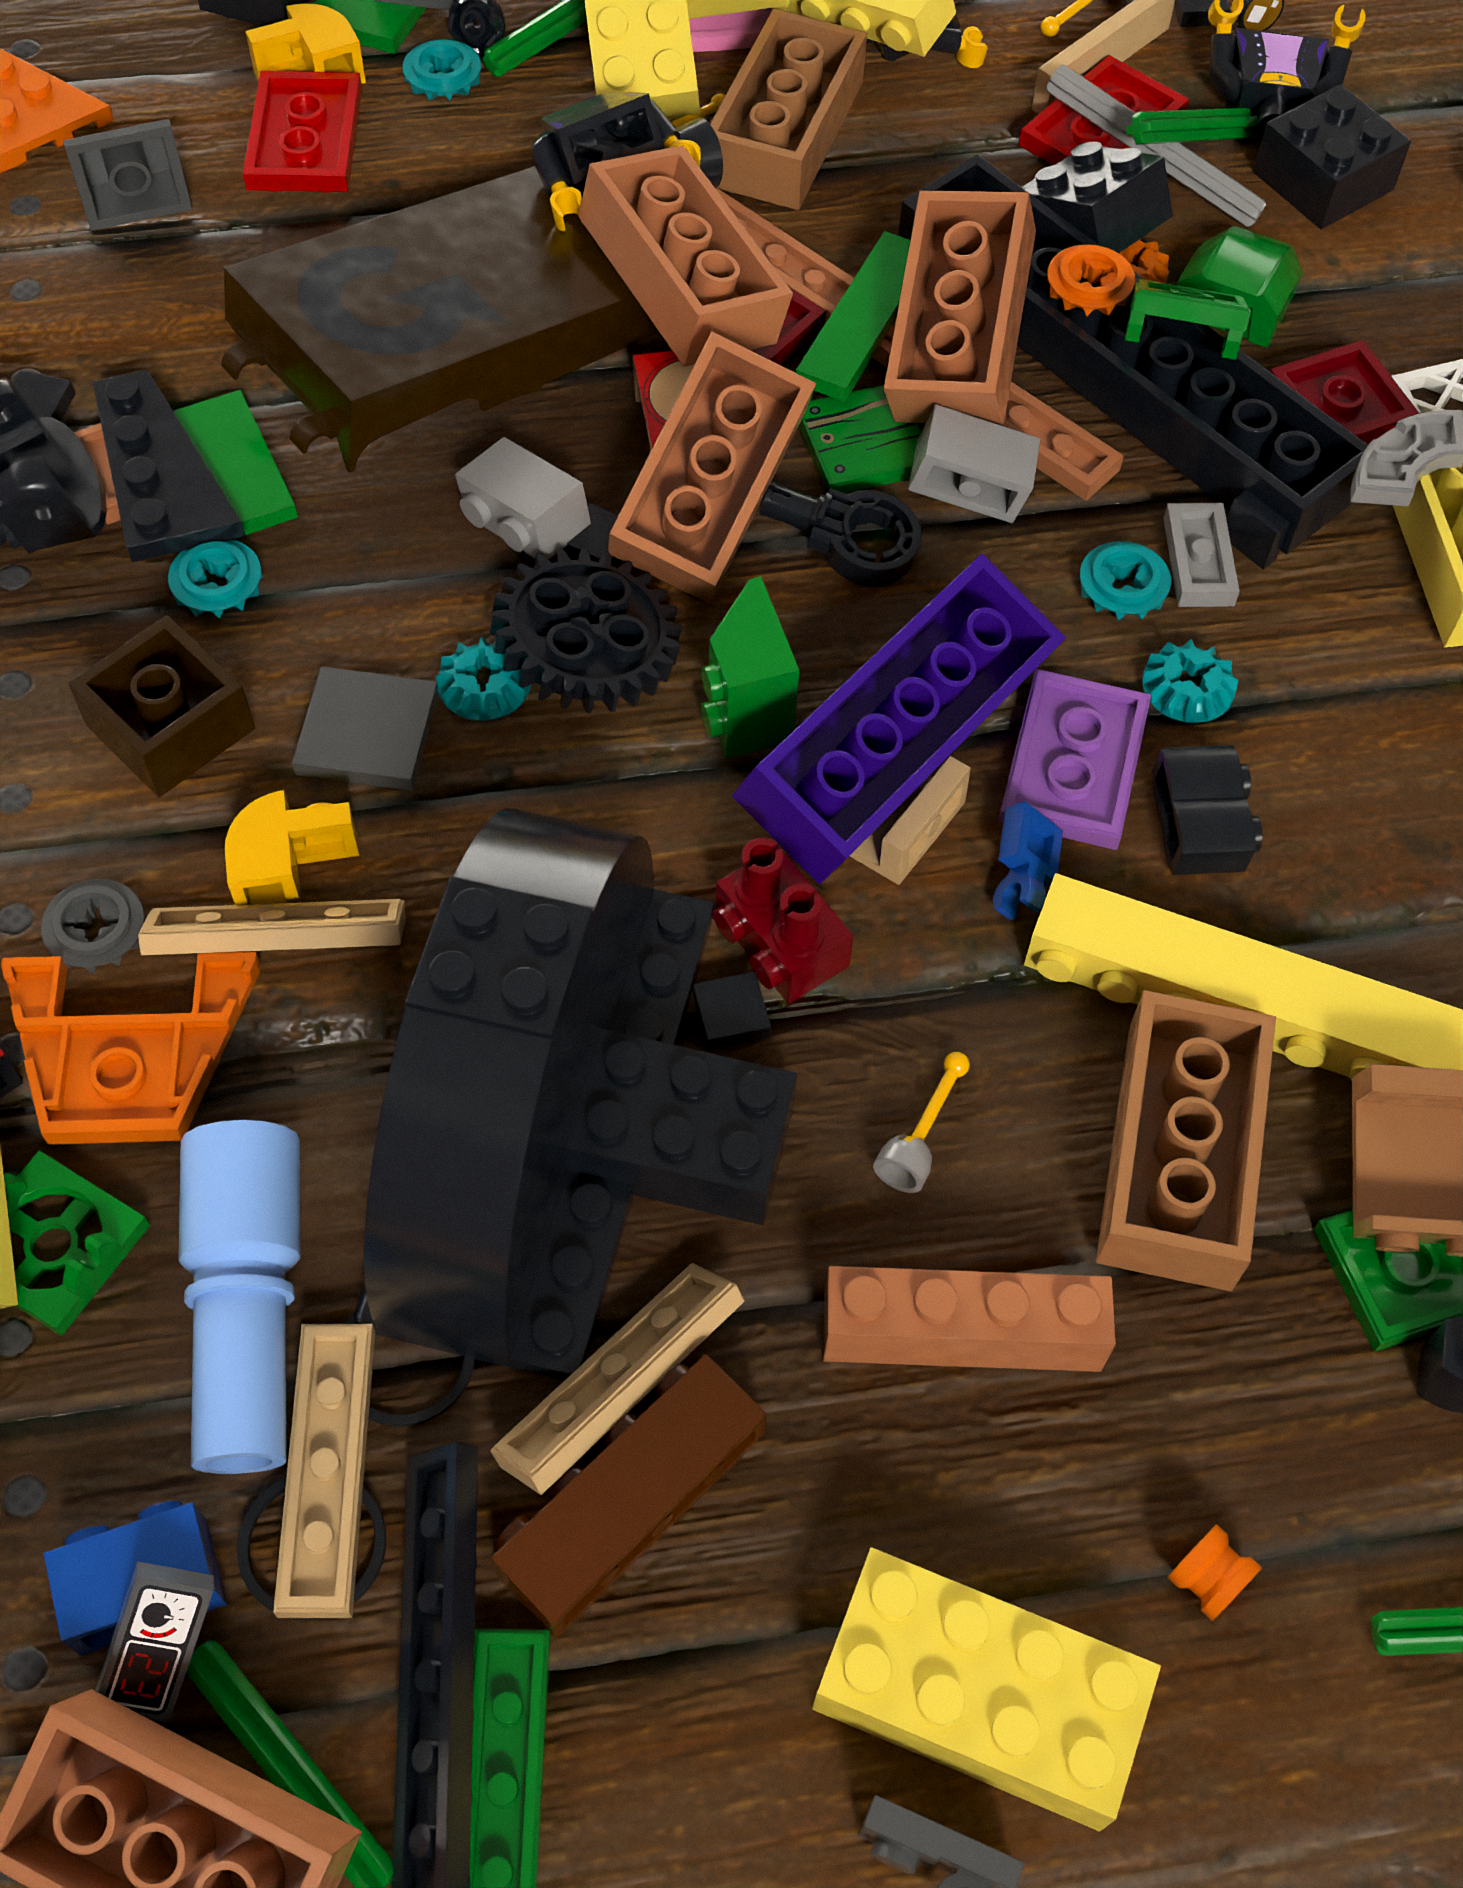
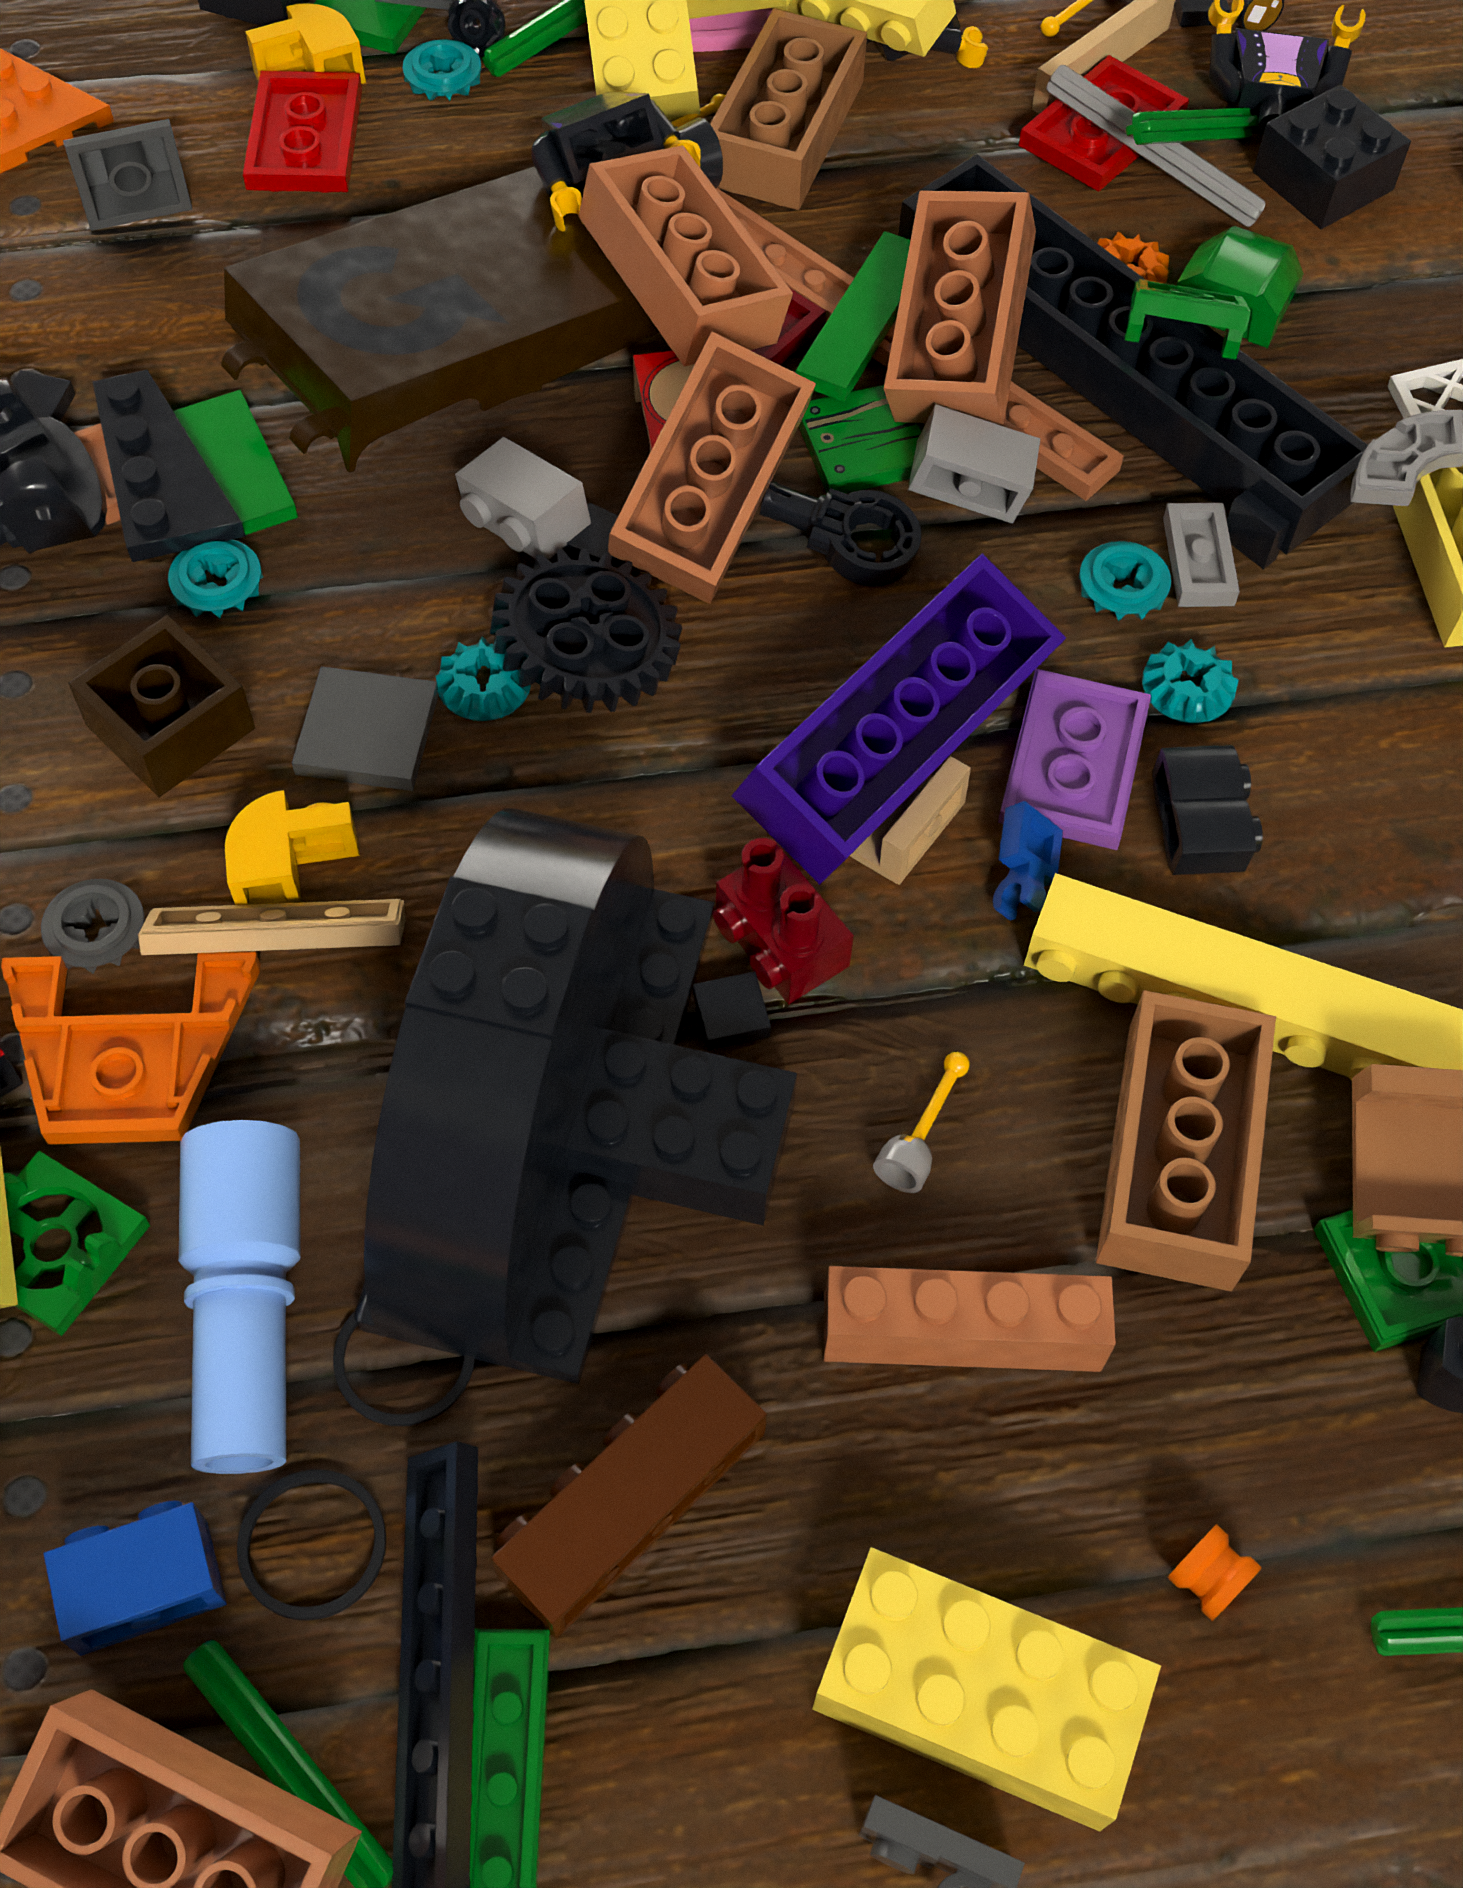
tile [95,1561,214,1723] -> none
tan tile [273,1324,375,1618] -> none
tan tile [490,1263,745,1495] -> none
green slope [701,576,799,759] -> none
black brick [1022,142,1173,253] -> none
orange gear [1046,245,1135,317] -> none
dark red plate [1270,340,1420,444] -> none

